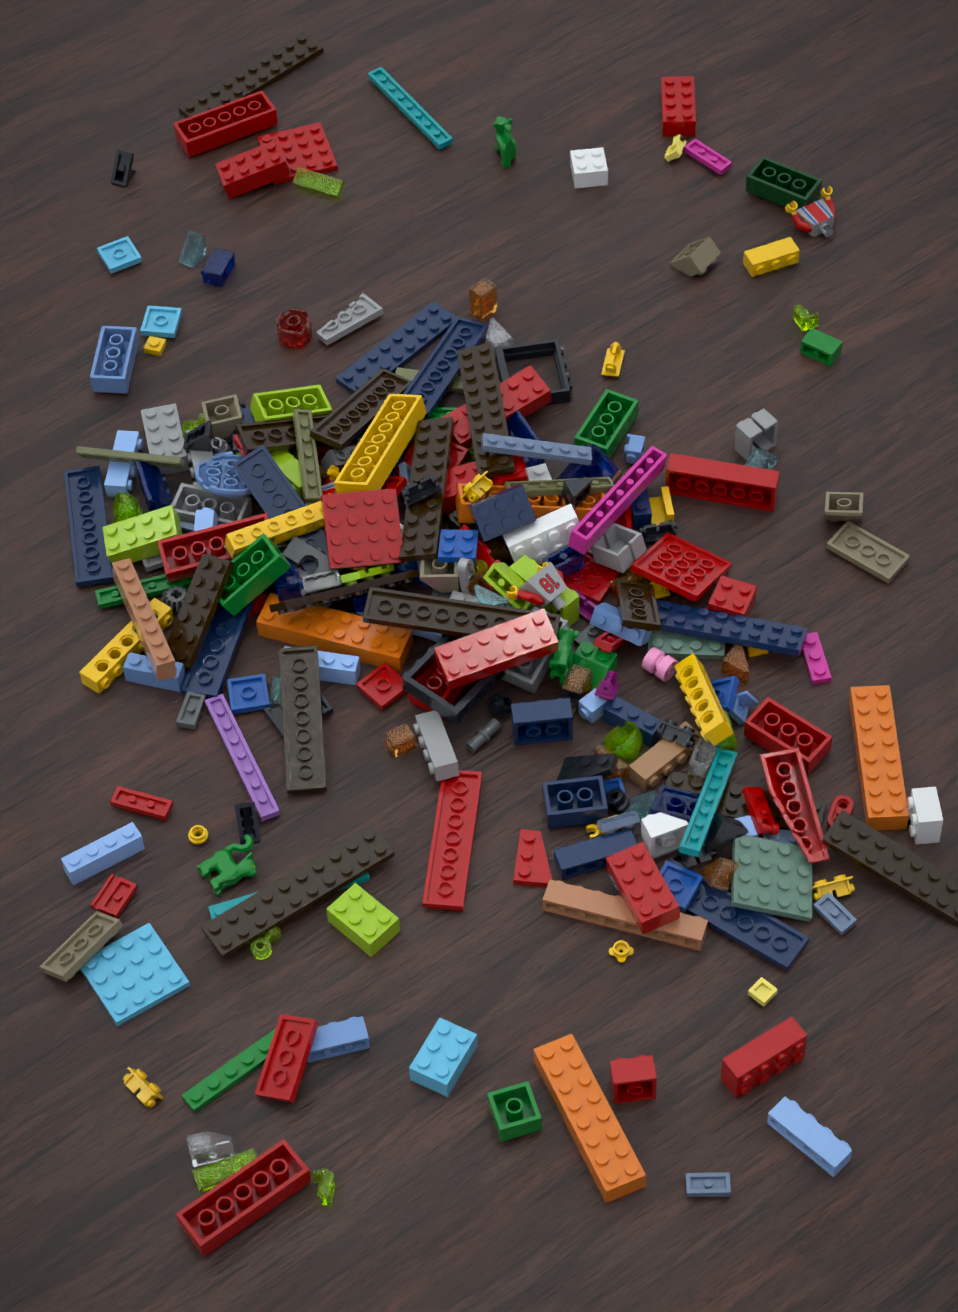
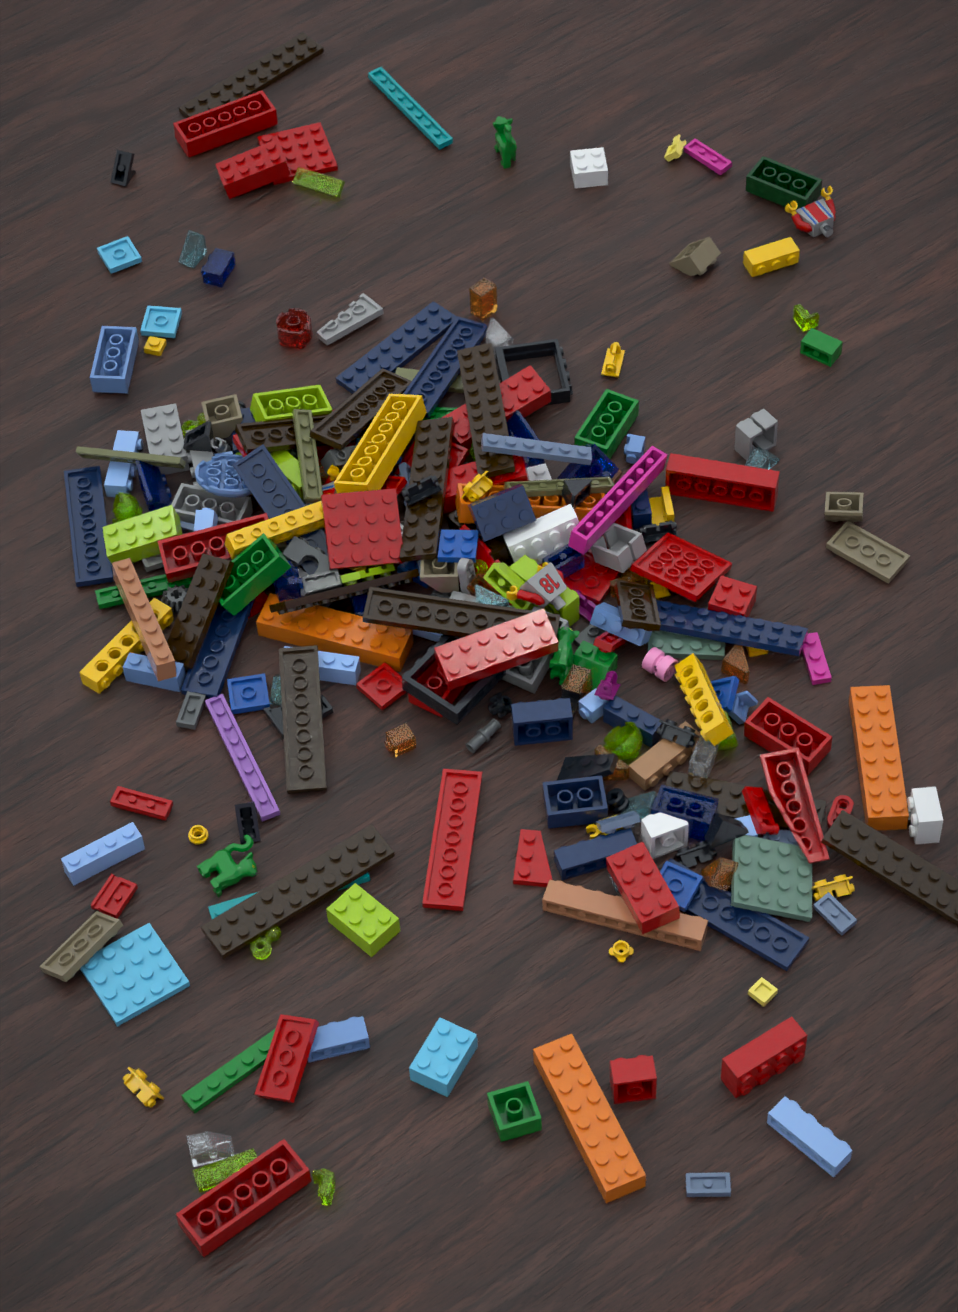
light grey brick [413,710,459,781] -> none
blue tile [603,777,626,796] -> none
red brick [661,76,696,137] -> none
teal plate [679,748,737,857] -> none

